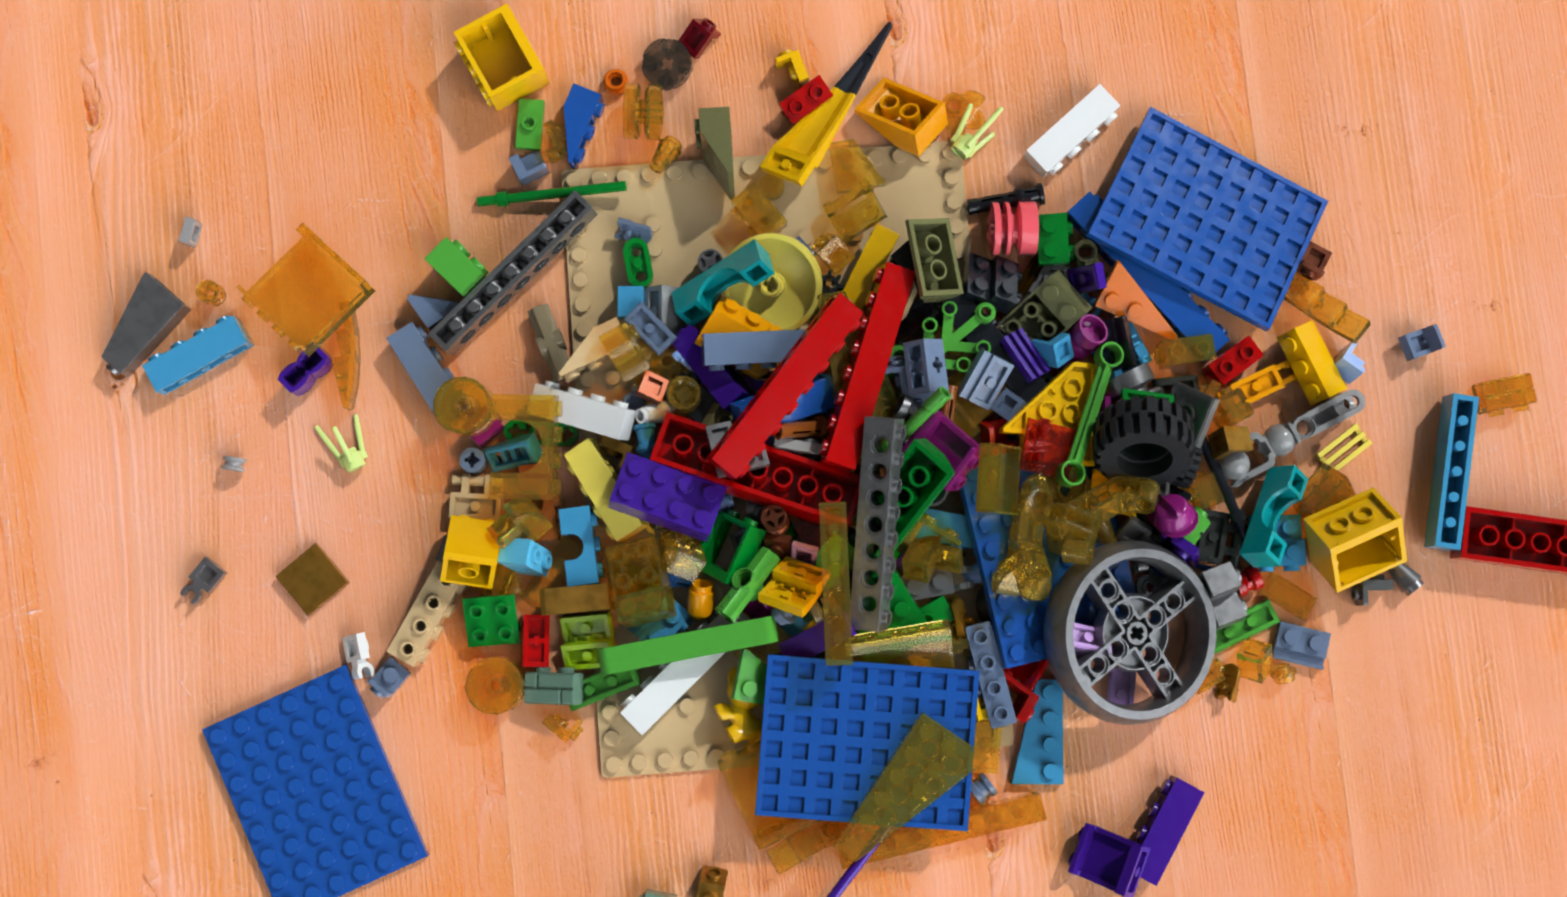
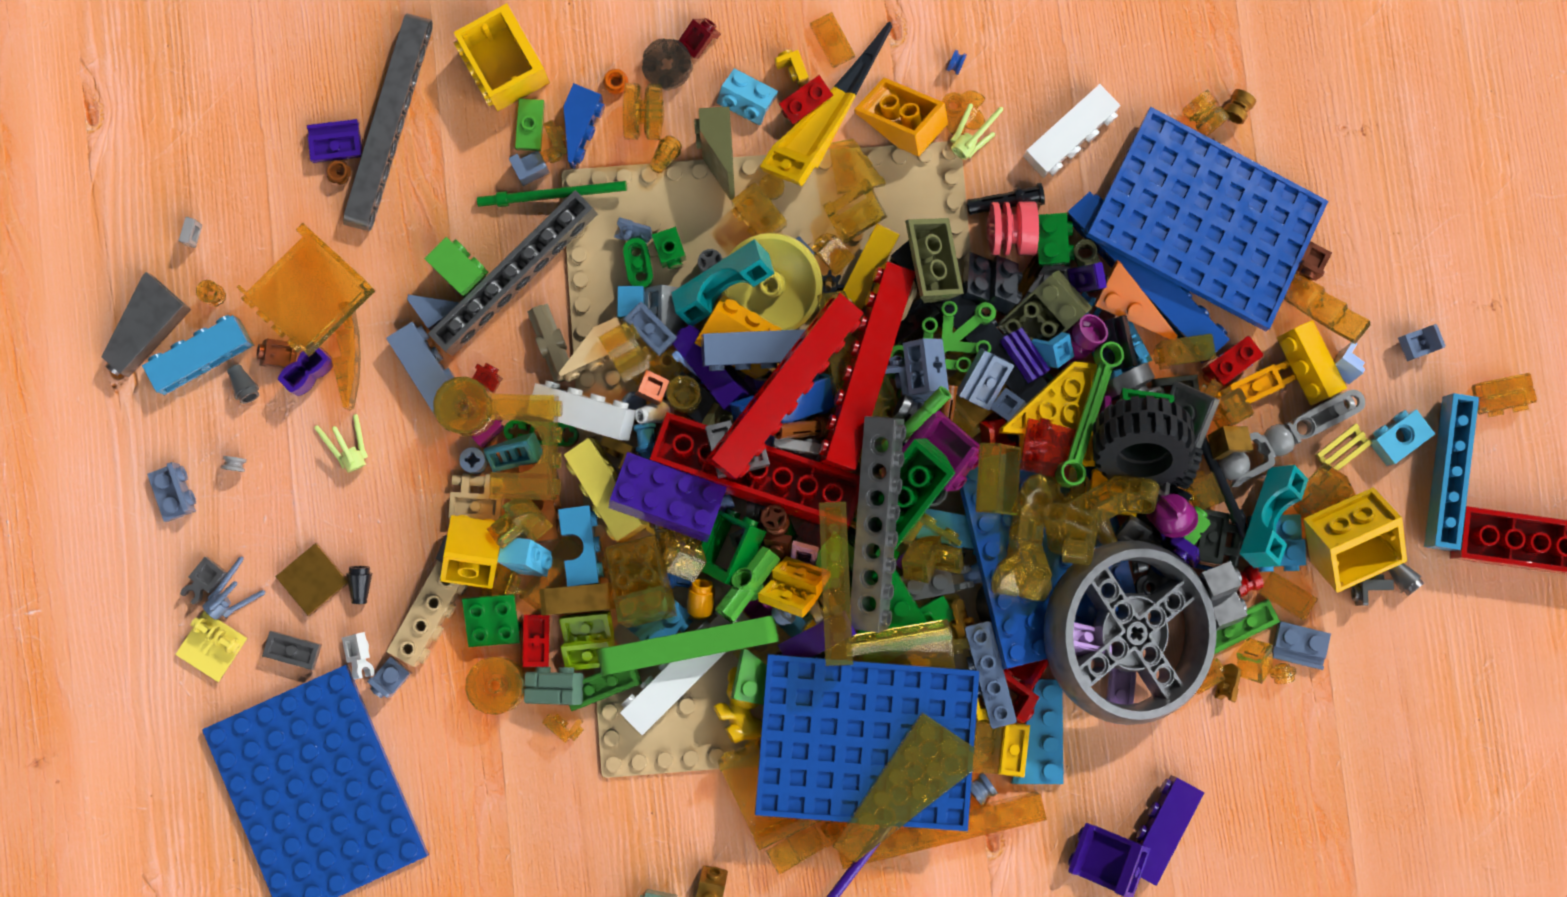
none -> sand blue bracket [147,462,196,522]
none -> light yellow hinge [175,611,248,682]
none -> sand blue plant [202,556,265,620]
none -> dark grey cone [227,364,259,404]
none -> copper bracket [256,338,298,368]
none -> flat silver plate [262,631,322,670]
none -> dark purple plate [307,119,362,163]
none -> dark orange plate [327,160,352,185]
none -> flat silver beam [343,13,433,231]
none -> black cone [346,566,373,604]
none -> clear red bracket [465,363,503,405]
none -> green brick [652,227,687,269]
none -> medium azure bracket [717,68,778,125]
none -> clear yellow plate [810,12,855,68]
none -> blue bush [947,50,967,75]
none -> yellow plate [997,723,1030,777]
none -> clear yellow wheel [1182,89,1230,136]
none -> pearl gold wheel [1222,89,1257,124]
none -> medium azure brick [1371,409,1435,466]

